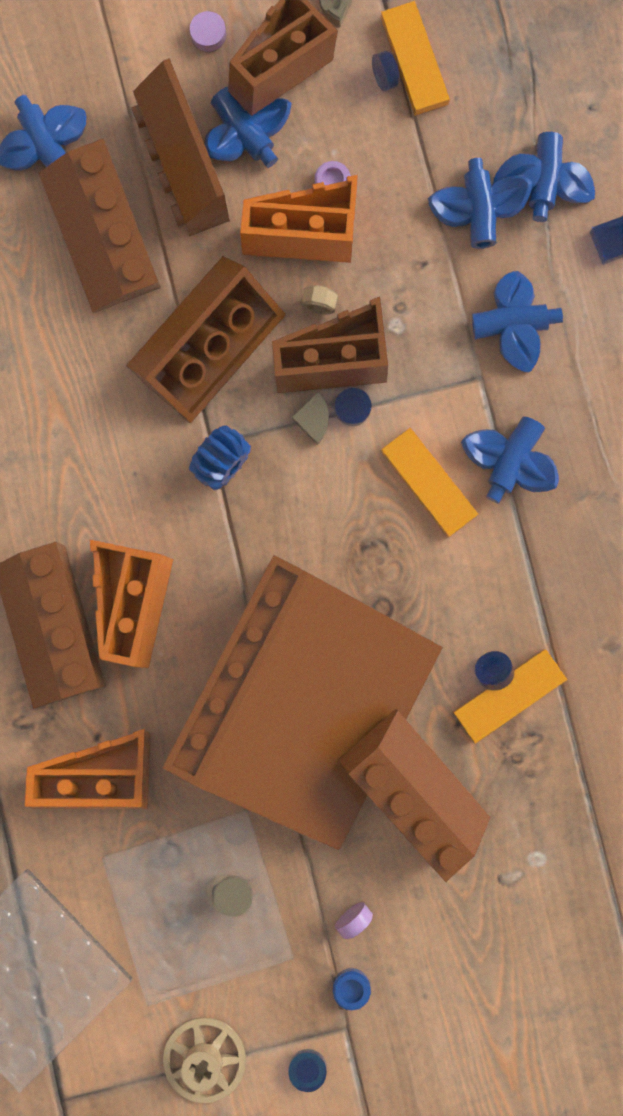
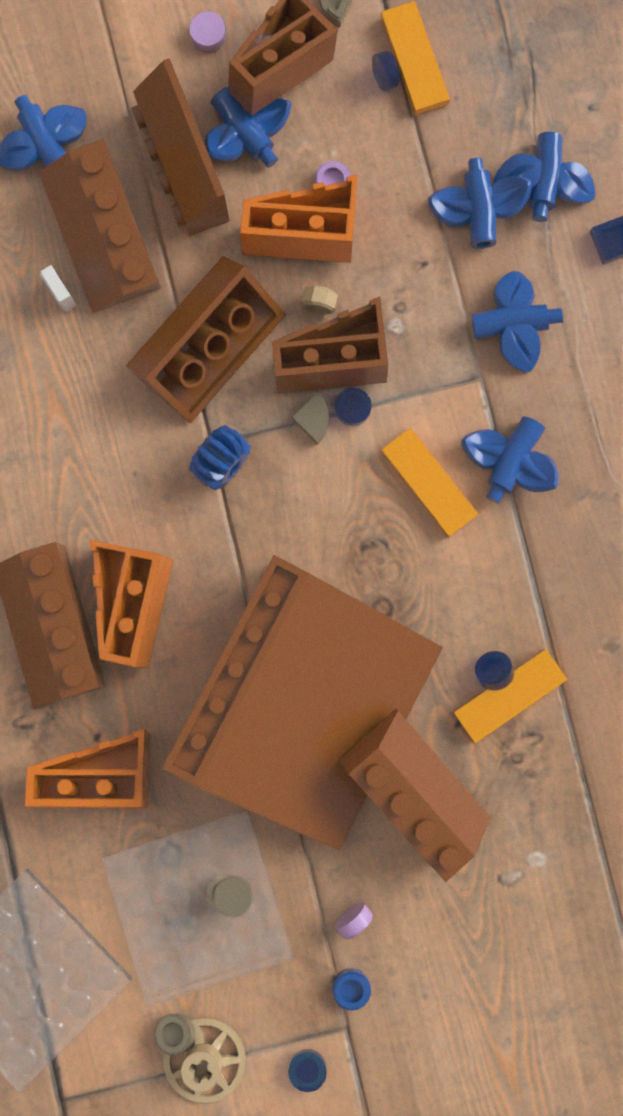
none -> white tile [40,265,77,312]
none -> dark tan tile [155,1013,195,1055]

